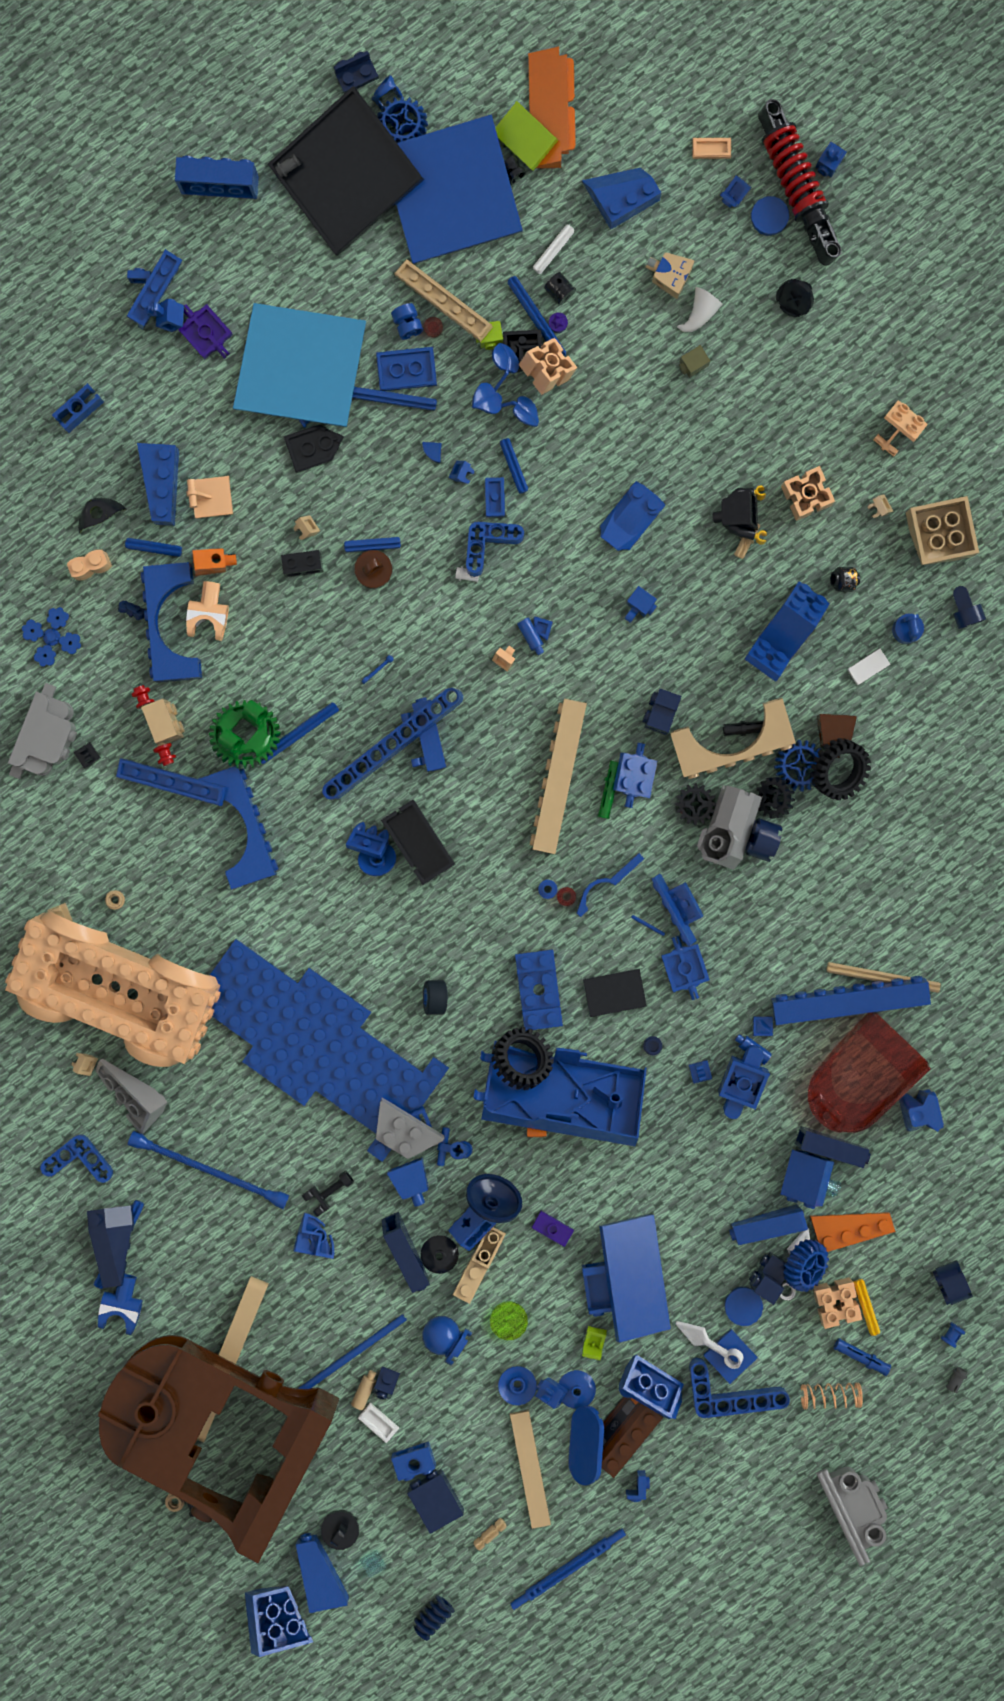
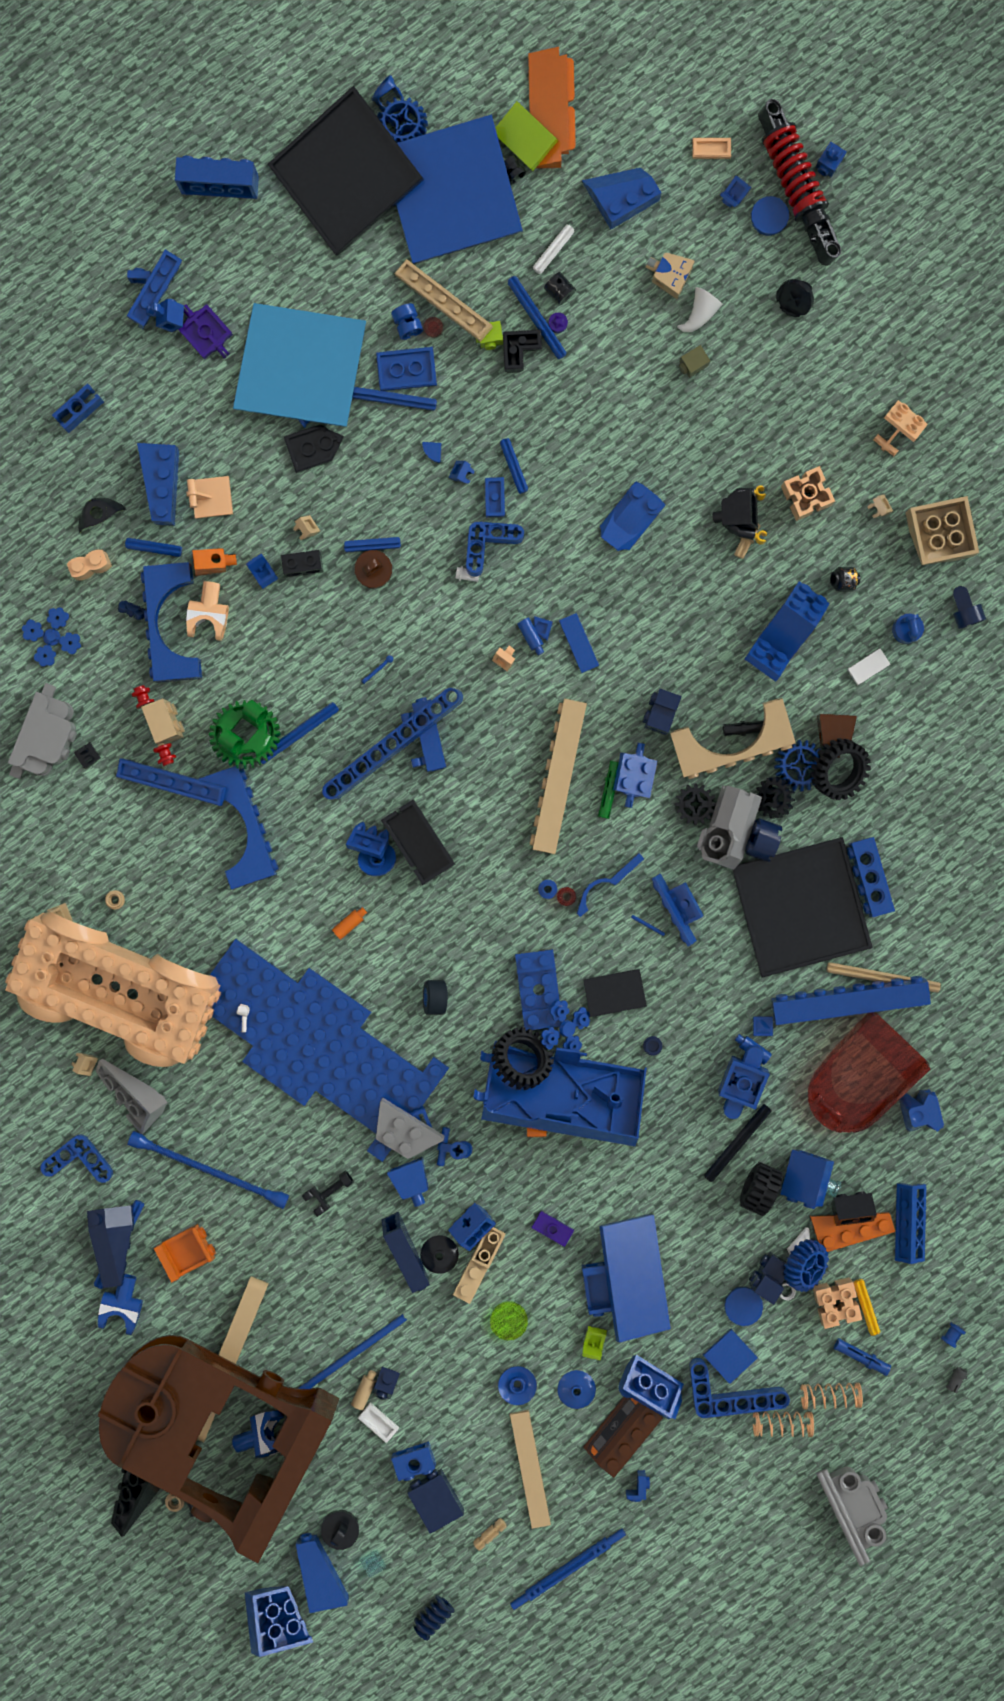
dark grey pin [275,154,301,178] -> none
blue brick [293,1213,334,1259] -> none
dark blue bracket [333,51,379,94] -> none
blue tile [422,1316,472,1366] -> none
dark blue dish [466,1174,522,1223] -> none
blue plant [472,343,539,427] -> none
light nougat brick [519,338,577,395] -> none
blue brick [535,1377,568,1409] -> none
blue tile [569,1406,604,1486] -> none
blue brick [624,586,657,623] -> none
blue plate [661,936,710,1000] -> none
white piece [675,1321,743,1369] -> none
blue tile [689,1060,712,1084] -> none
blue slope [729,1204,808,1246] -> none
dark blue slope [795,1126,871,1168] -> none
dark blue brick [932,1260,973,1305] -> none
none -> black wedge [111,1469,160,1537]
none -> orange panel [154,1224,216,1283]
none -> blue connector [232,1411,284,1458]
none -> white hand [237,1004,250,1032]
none -> blue bracket [246,554,279,589]
none -> orange cylinder [332,907,367,940]
none -> blue plant [541,1000,590,1050]
none -> blue tile [559,613,599,674]
none -> black axle [704,1104,772,1182]
none -> black tile [732,837,873,978]
none -> black tyre [740,1162,782,1216]
none -> light nougat piece [753,1411,814,1438]
none -> black brick [831,1191,877,1226]
none -> blue brick [847,837,895,917]
none -> blue fence [895,1183,926,1264]

